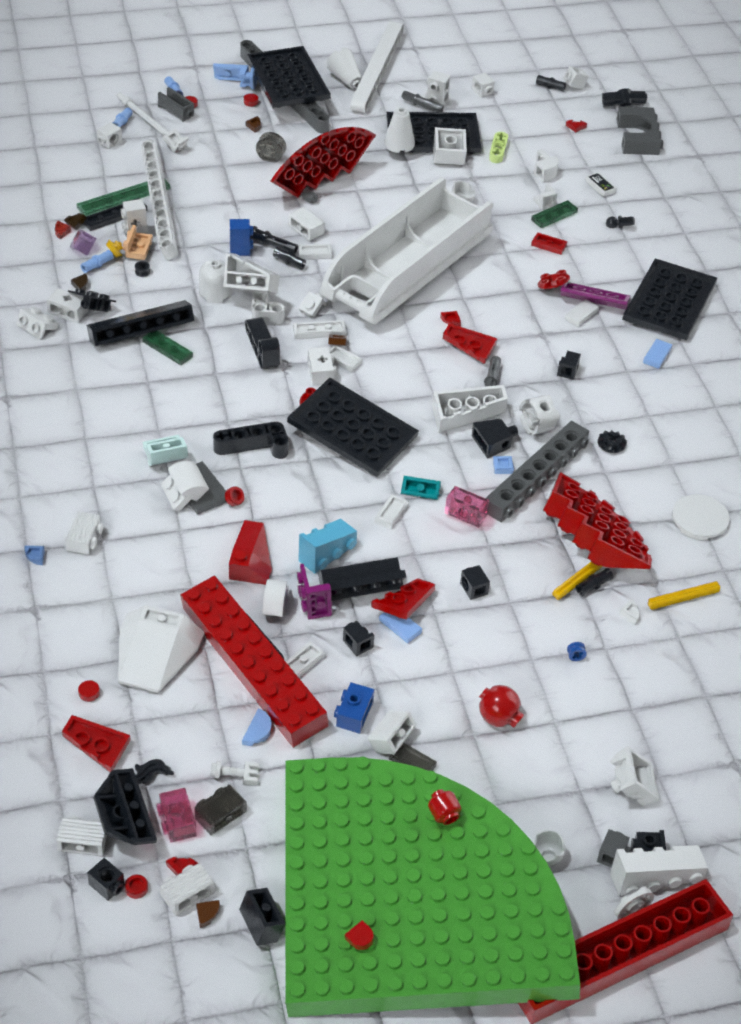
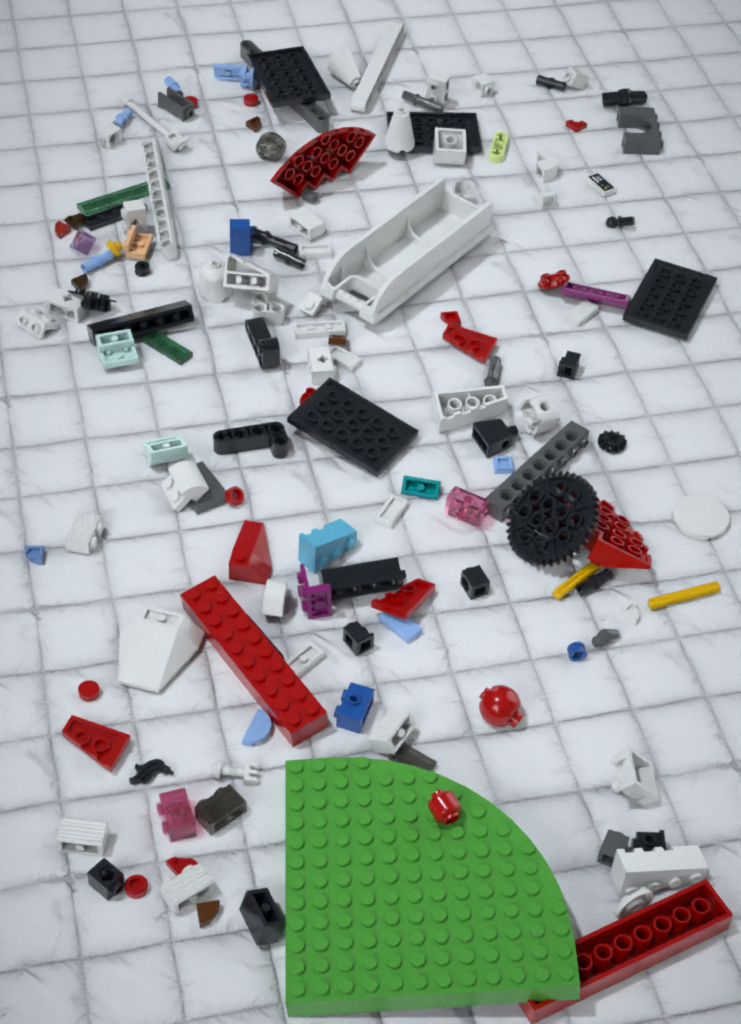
black wedge [93,768,157,845] -> none
red tile [344,920,374,950] -> none
clear green tile [531,200,578,228] -> none
red tile [531,232,568,255] -> none
white hair [534,830,566,867] -> none
light blue tile [643,339,672,369] -> none
none -> light aqua brick [95,329,139,369]
none -> black gear [506,471,601,567]
none -> dark grey arm [592,629,620,647]

